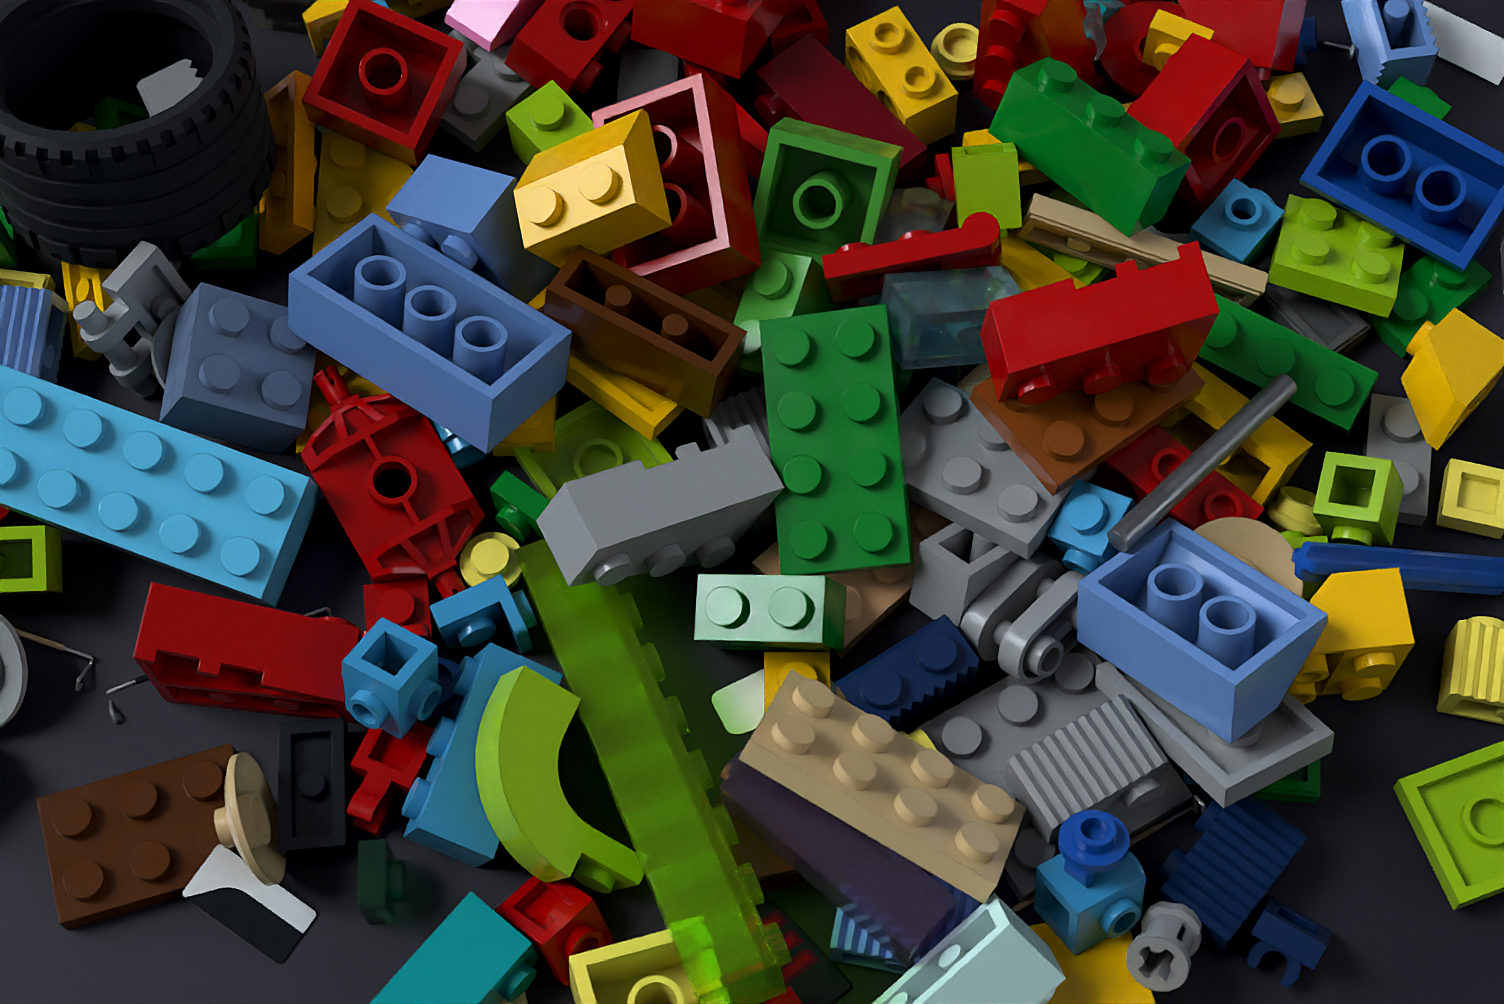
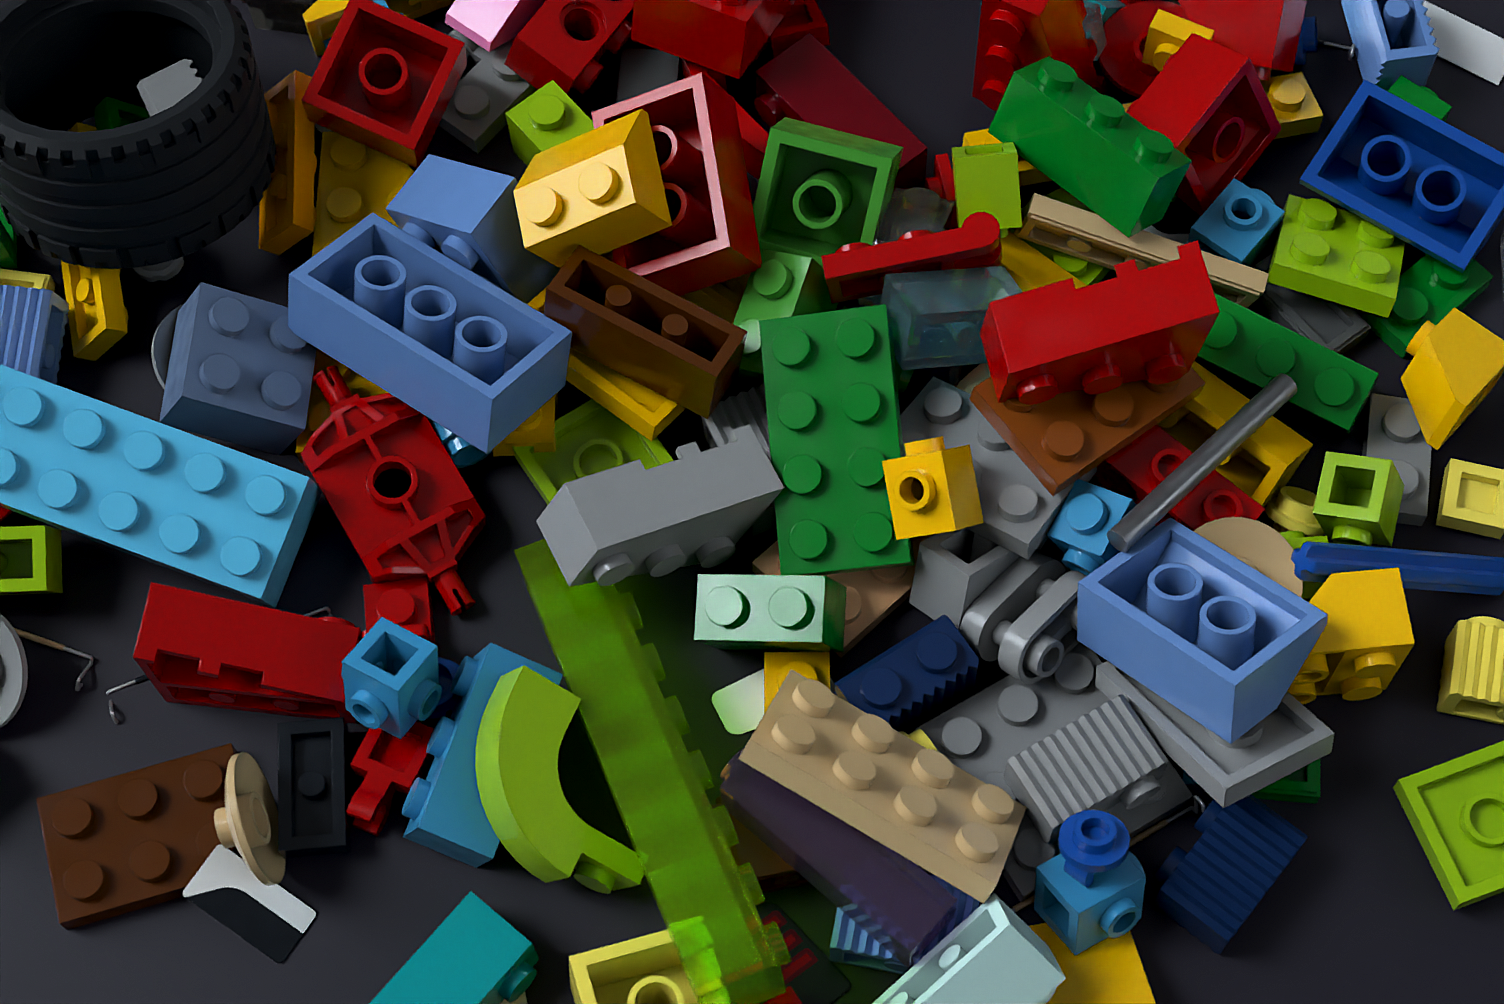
light grey plate [73,240,192,398] -> none
green plate [191,206,259,271] -> none
clear green plate [358,839,408,925] -> none
dark azure bracket [429,574,538,654] -> none
light yellow plate [459,532,524,589] -> none
green plate [490,470,551,548] -> none
red bracket [494,875,614,986] -> none
yellow brick [845,6,958,146] -> none
light yellow plate [931,23,979,81] -> none
light grey bush [1126,901,1202,991] -> none
dark blue tile [1247,896,1332,988] -> none
none -> yellow brick [882,436,984,540]

